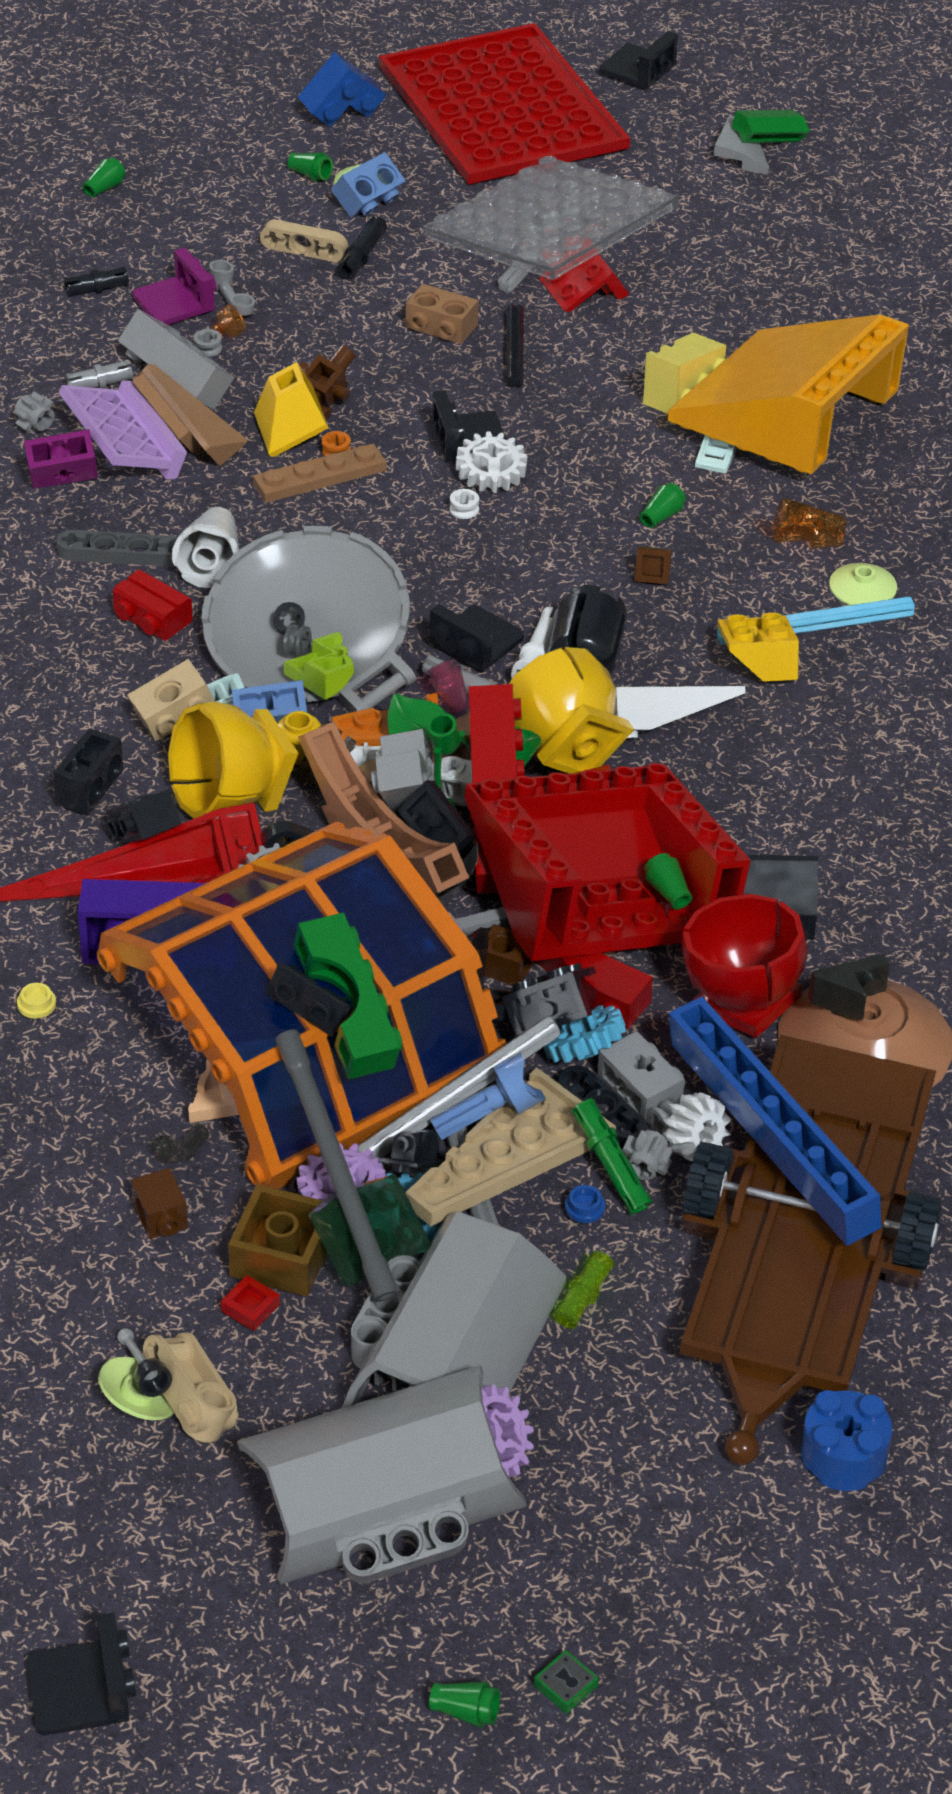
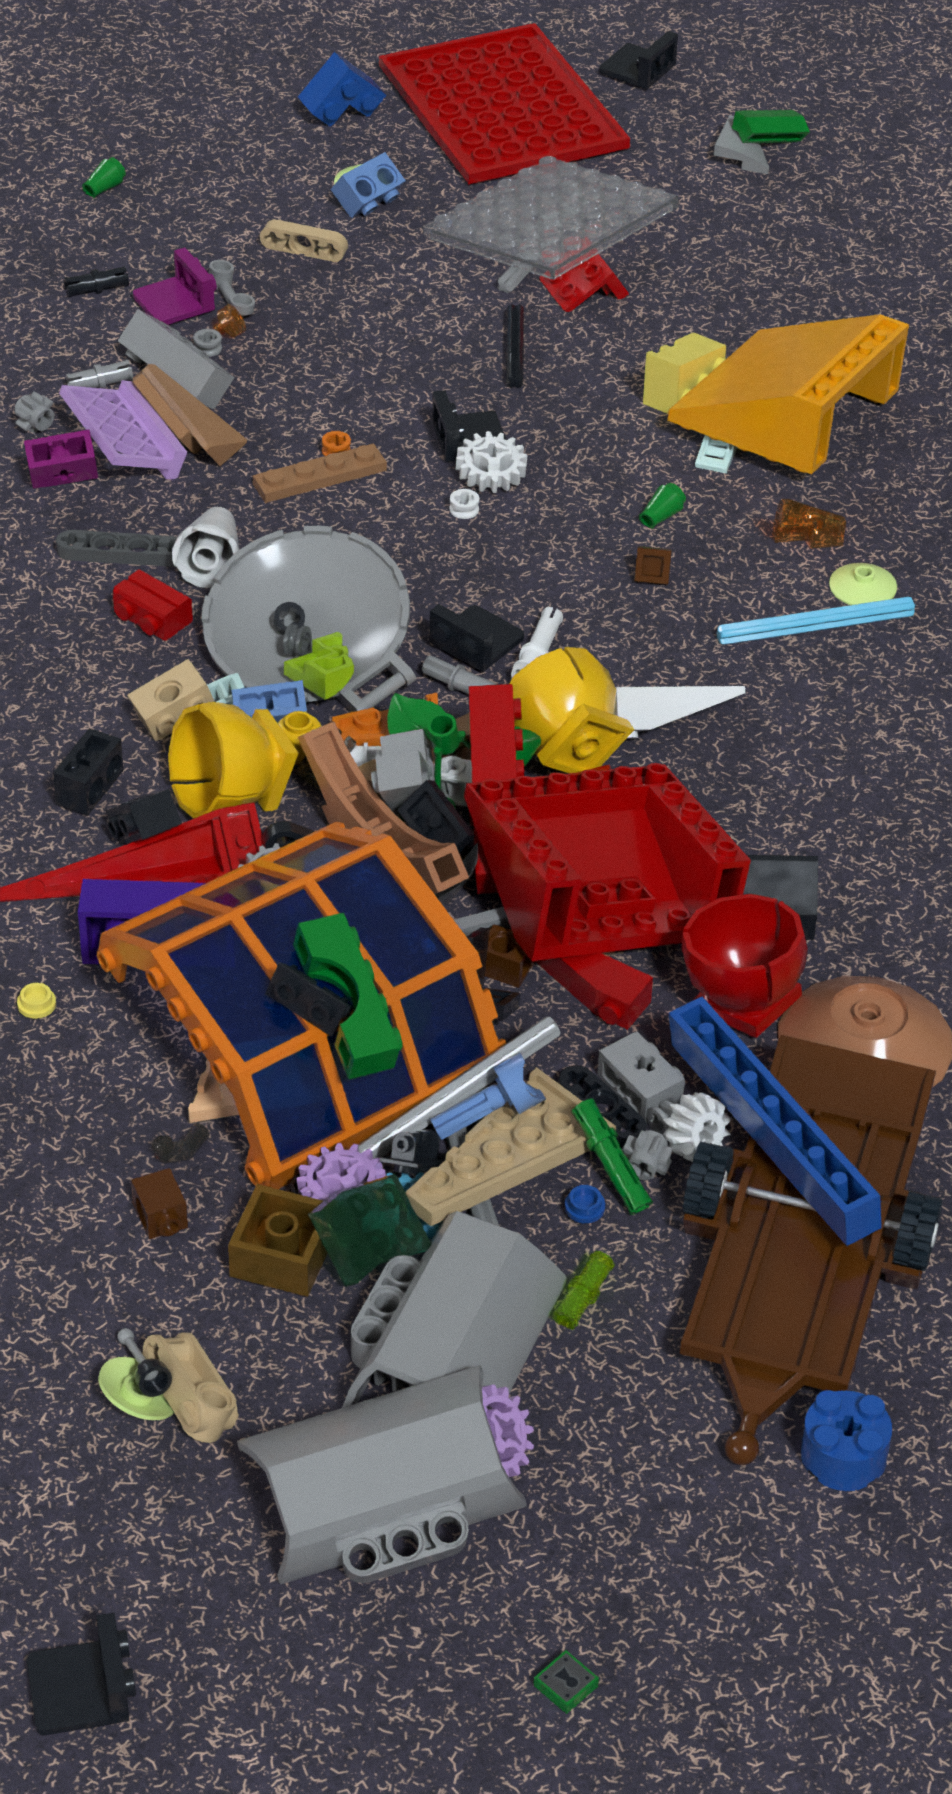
red plate [221,1275,280,1331] -> none
yellow slope [254,362,329,457] -> none
dark grey piece [275,1029,399,1302] -> none
green cone [288,152,333,182] -> none
reddish brown piece [299,345,356,420] -> none
black pin [337,216,387,279] -> none
medium nougat brick [406,283,479,344] -> none
clear pink cone [428,659,469,714] -> none
green cone [429,1681,501,1728] -> none
black bracket [502,963,597,1037] -> none
medium azure gear [543,1005,626,1063] -> none
black cylinder [547,585,627,675] -> none
green cone [644,853,693,910] -> none
yellow slope [717,612,799,682] -> none
pearl dark grey slope [808,953,890,1020] -> none

